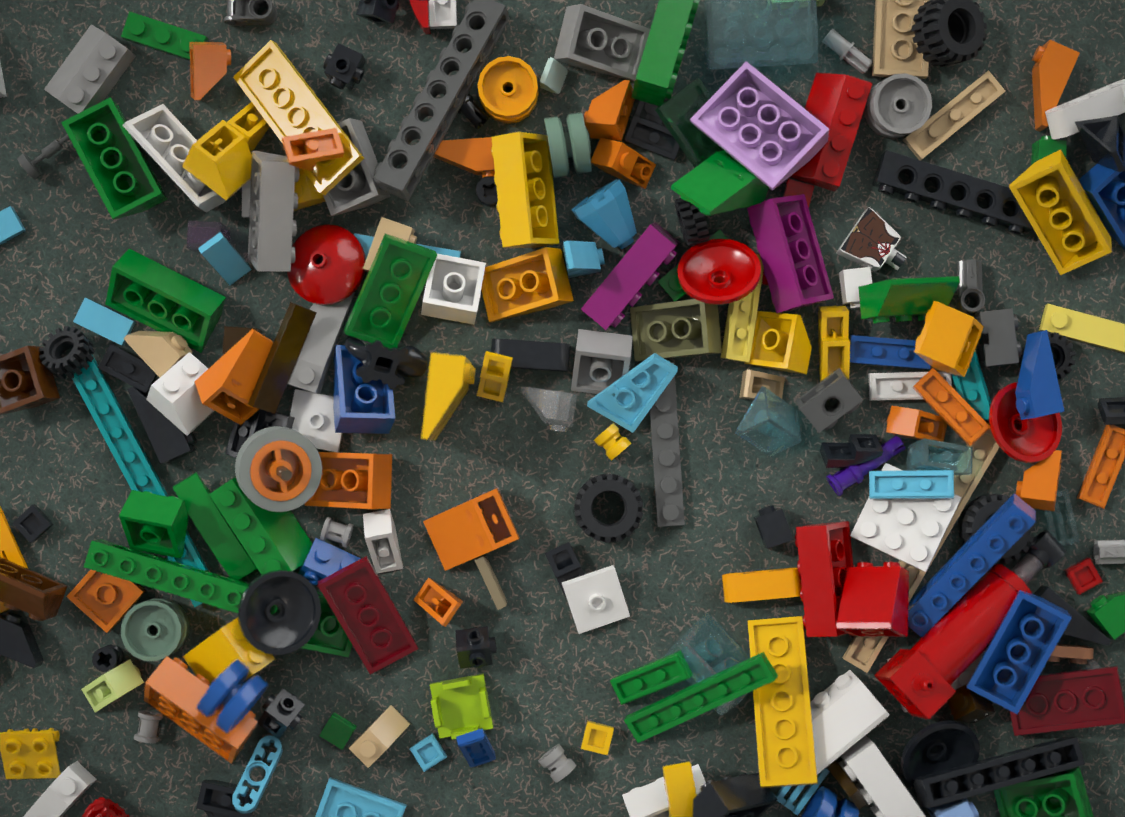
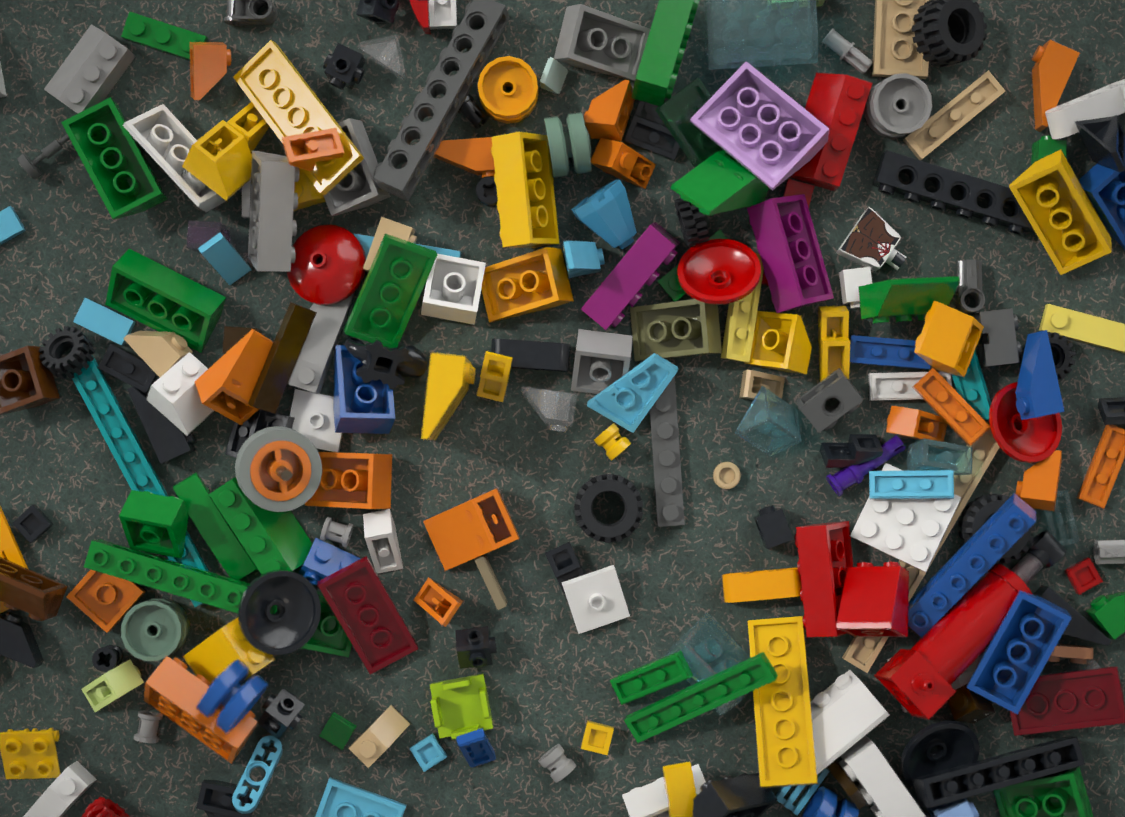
none -> clear slope [357,34,408,82]
none -> tan tile [713,462,741,489]

